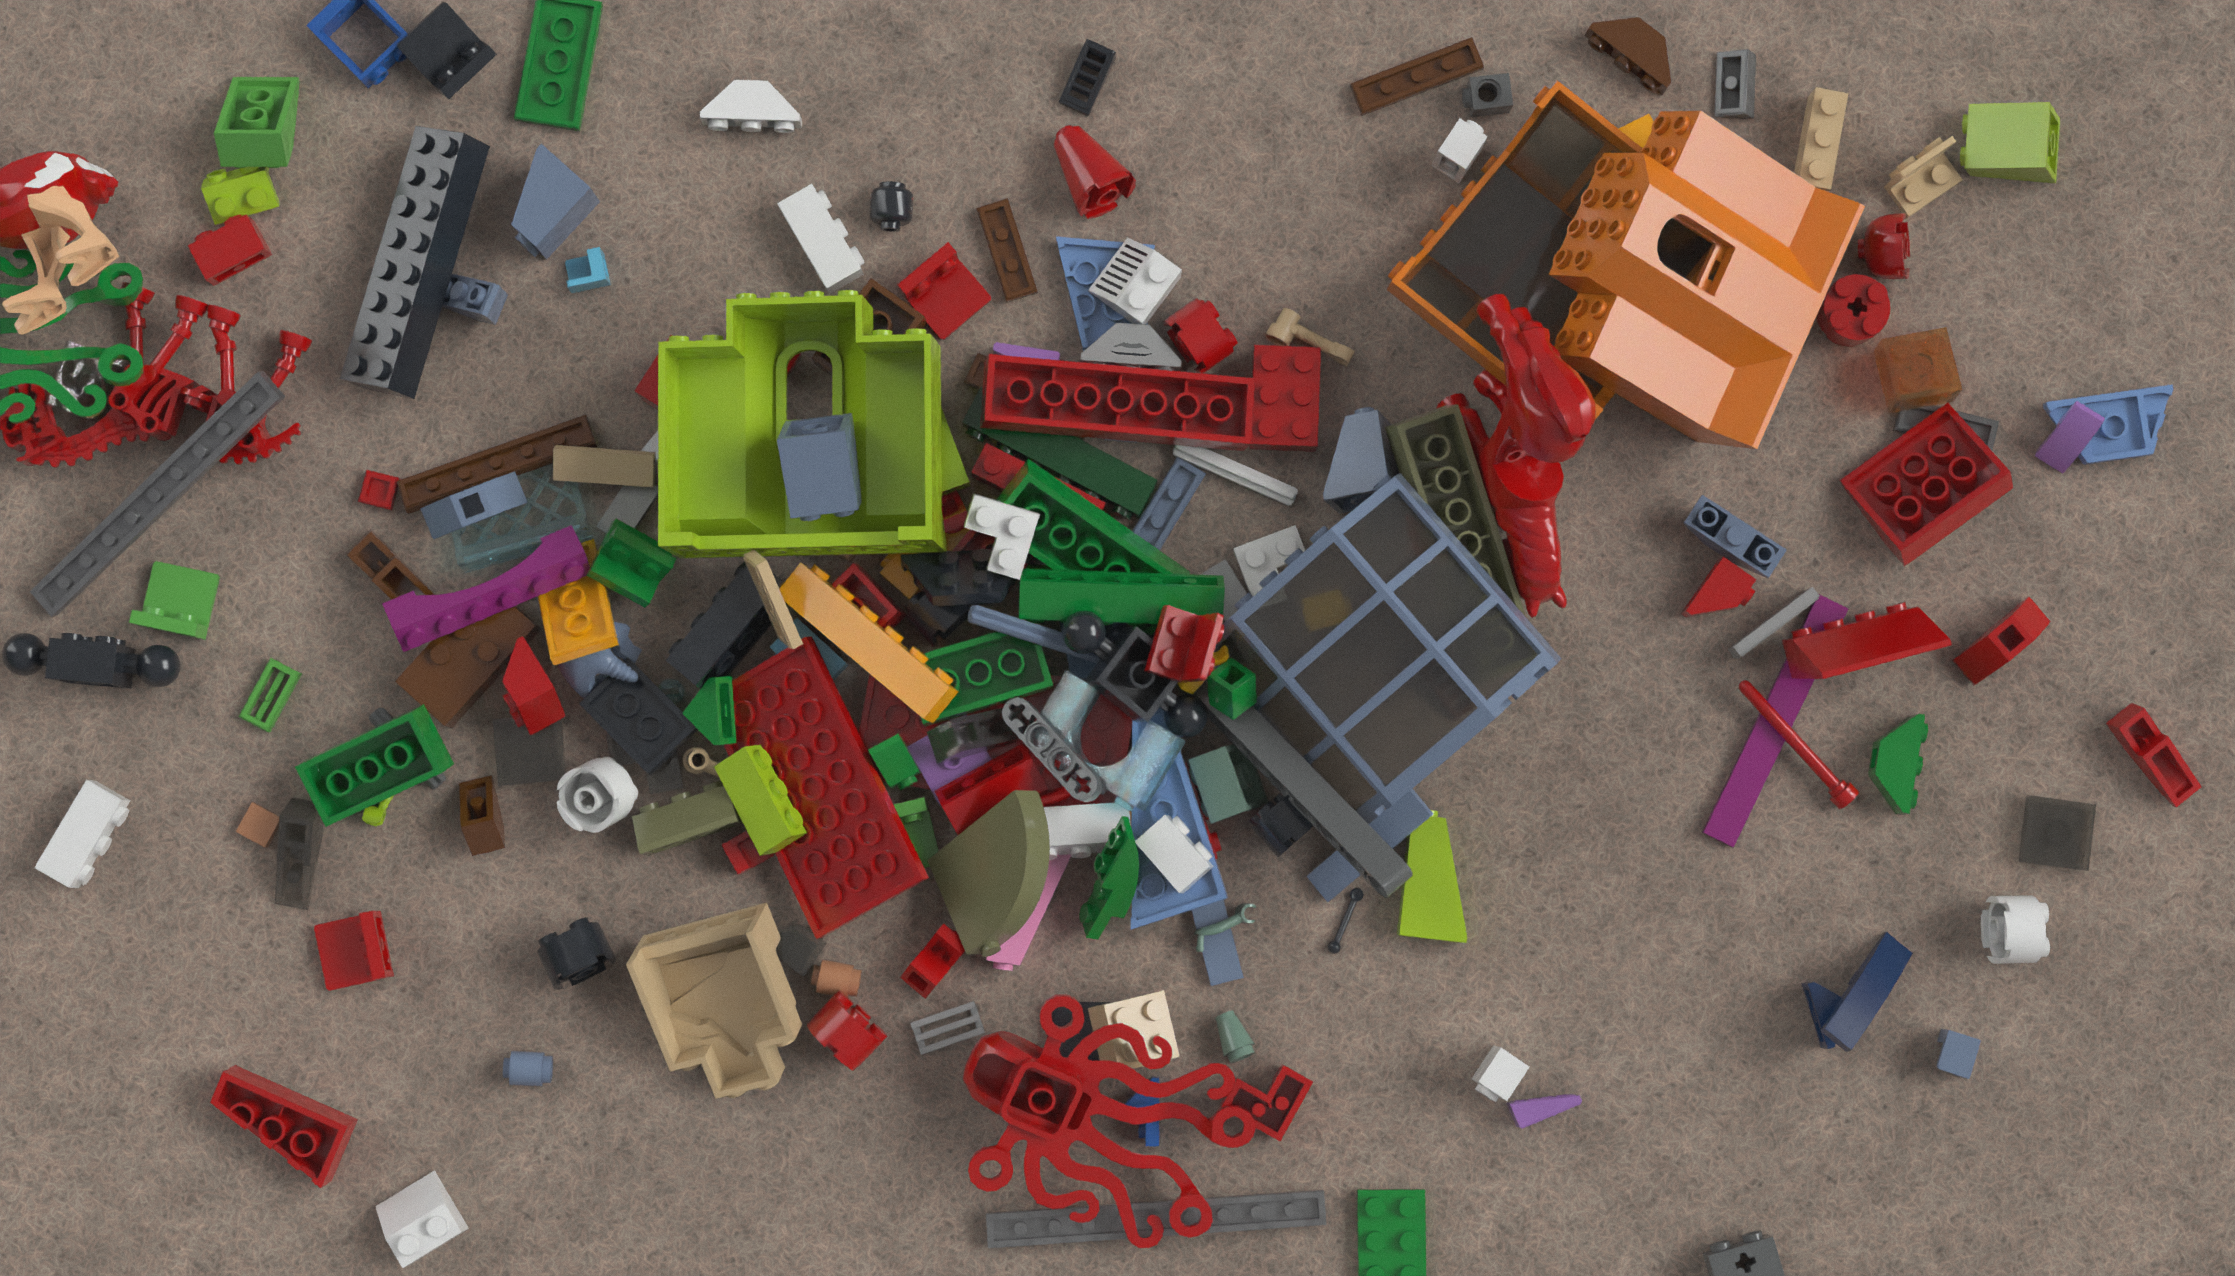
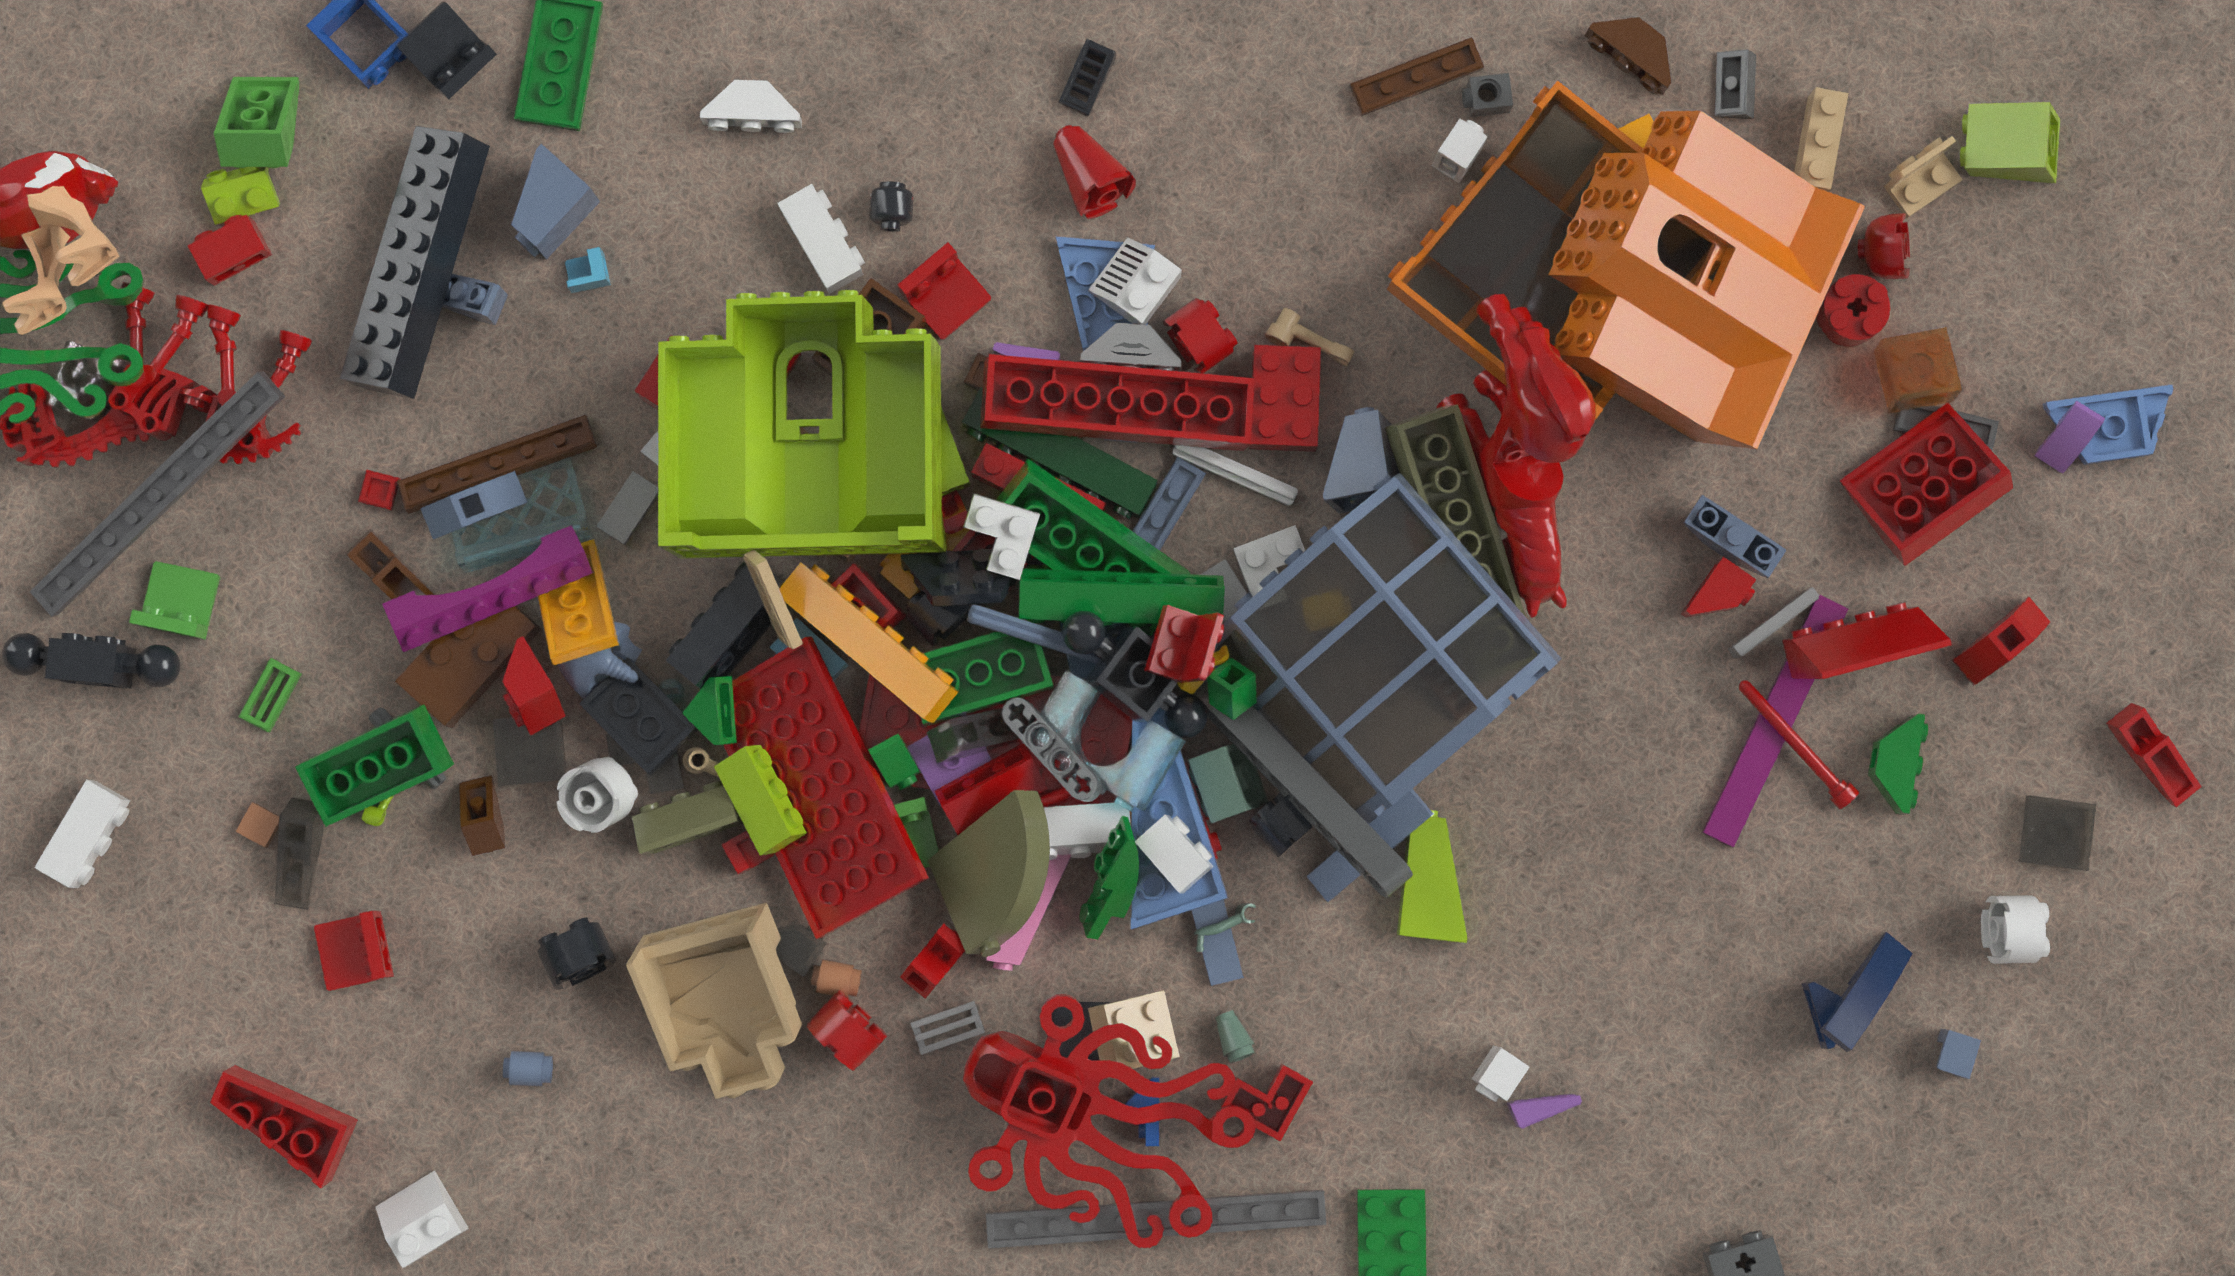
tan tile [553,445,655,487] -> none
green bracket [586,518,677,608] -> none
sand blue slope [777,413,862,521] -> none
reddish brown tile [976,198,1038,303] -> none
black hinge [1328,888,1364,954] -> none

